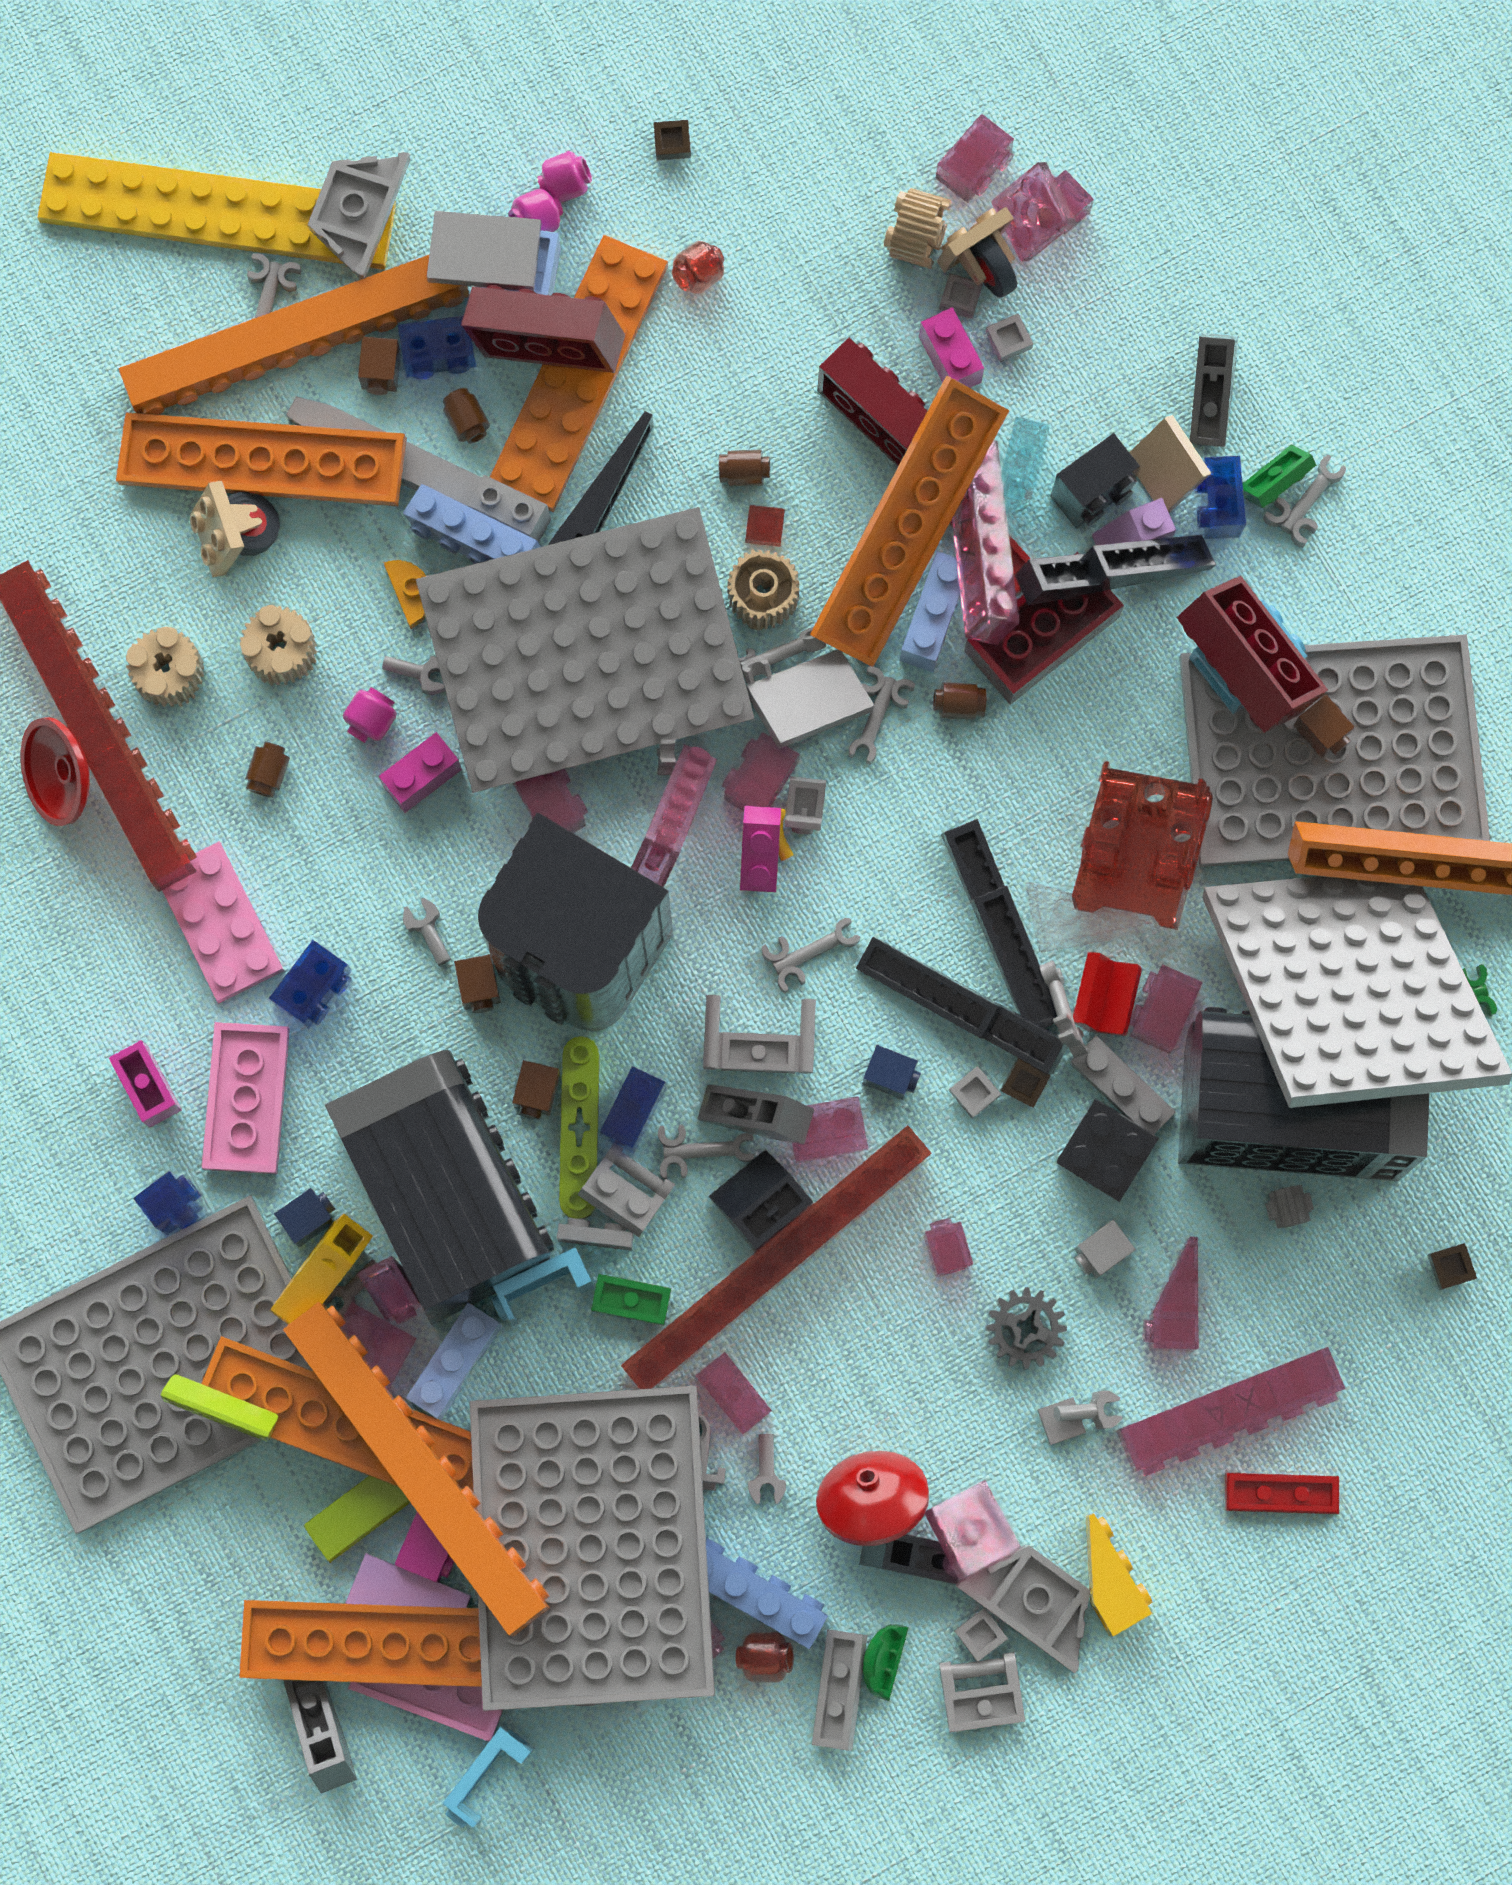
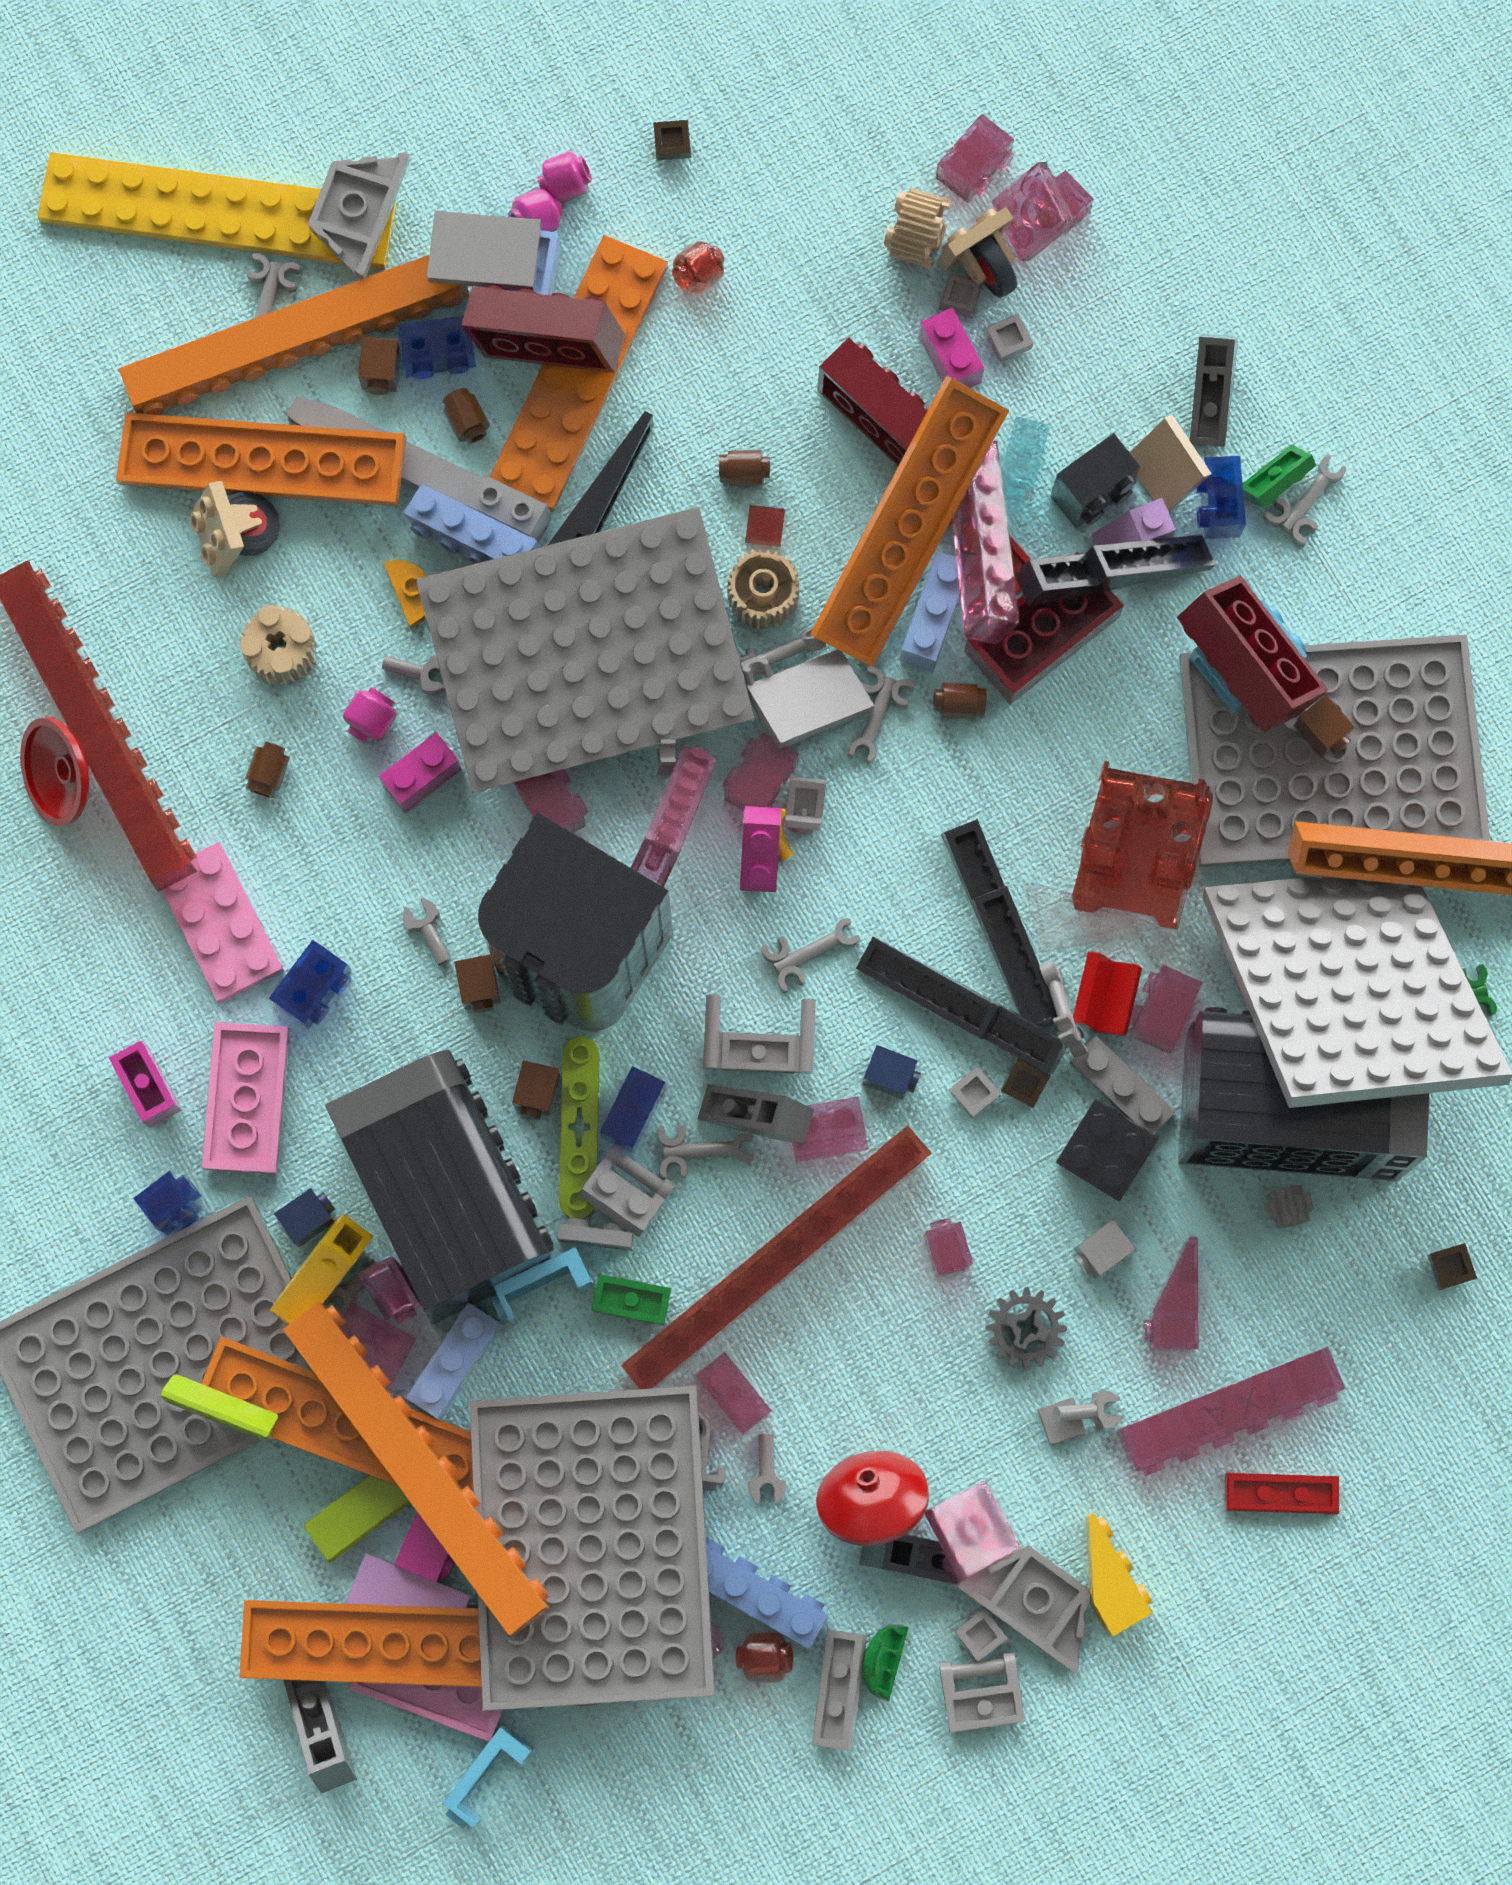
tan brick [126,626,204,707] -> none
black slope [708,1149,813,1254] -> none

